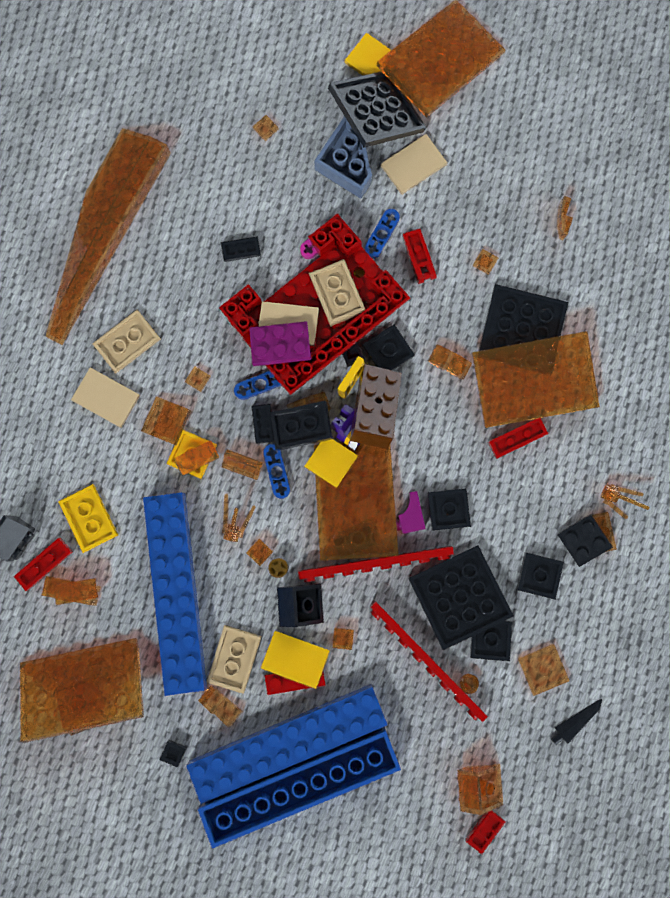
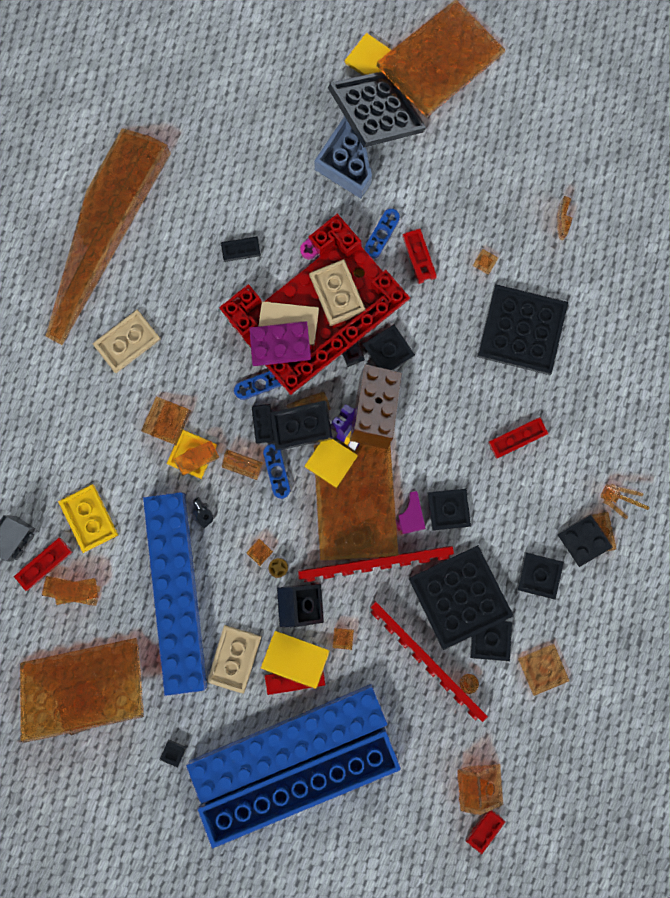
tan tile [71,367,140,428] -> none
clear orange tile [185,366,211,392] -> none
clear orange slope [198,685,243,727] -> none
clear orange plant [222,494,256,542] -> none
clear orange tile [252,115,279,141] -> none
yellow tile [337,356,365,399] -> none
tan tile [381,134,447,195] -> none
clear orange slope [428,344,472,380] -> none
clear orange plate [472,331,600,428] -> none
black bar [551,699,602,745] -> none
none -> black piece [193,497,213,528]

